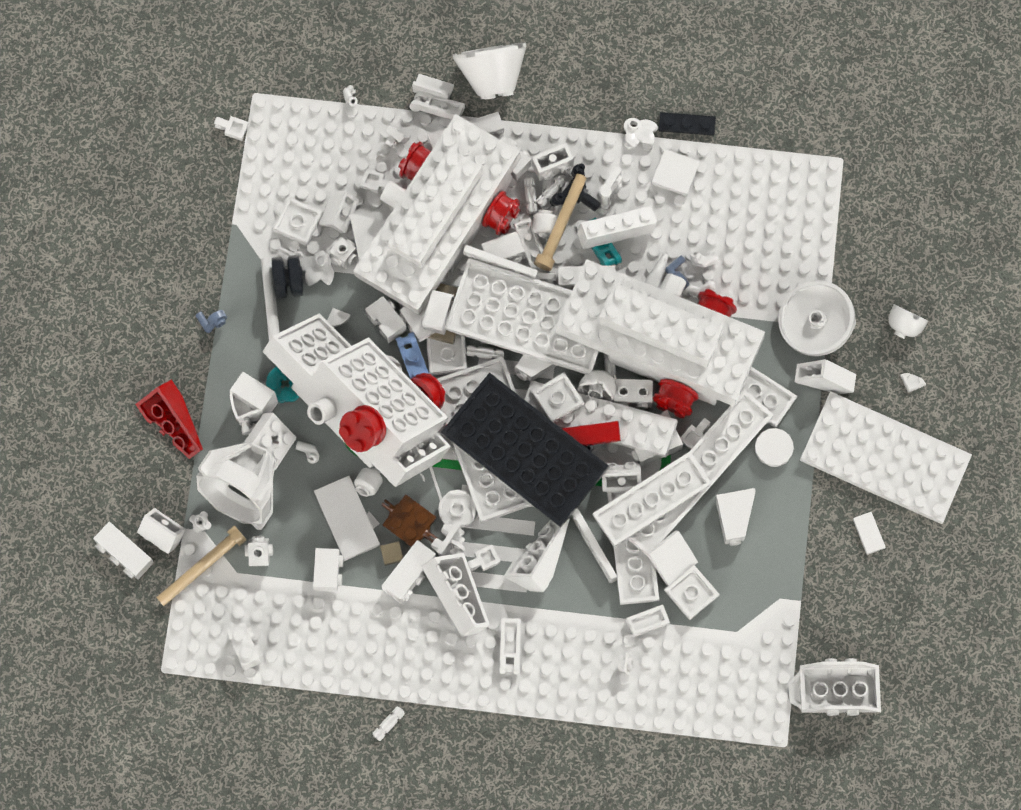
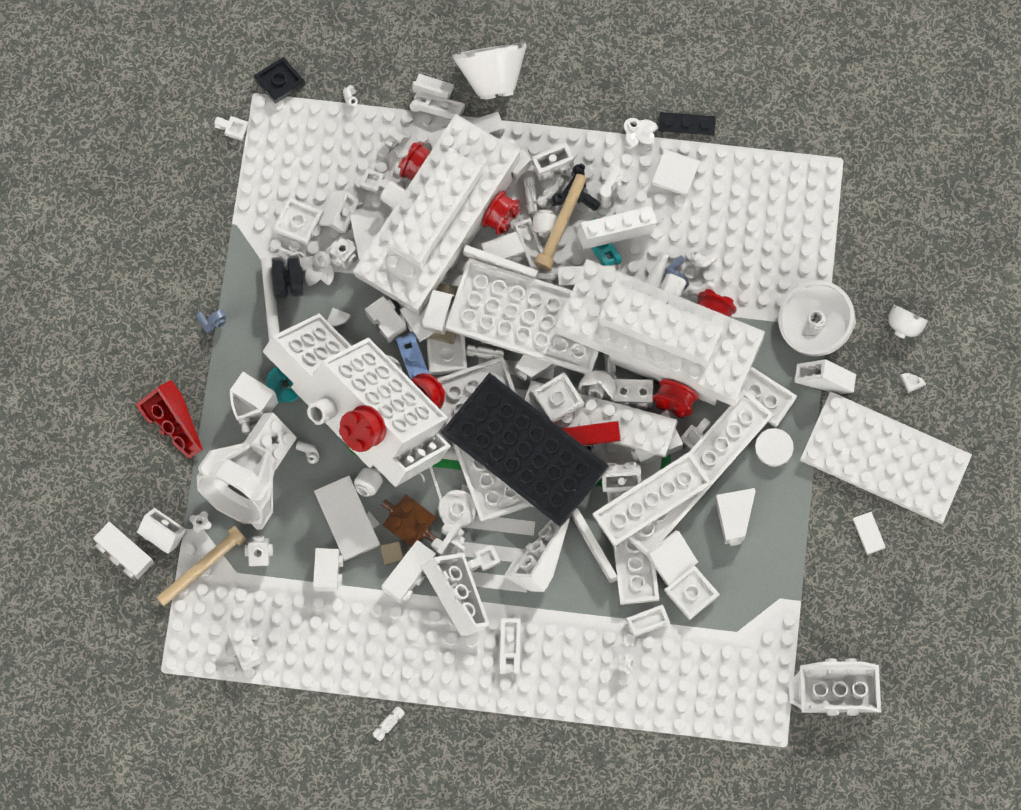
none -> black plate [253,57,305,104]

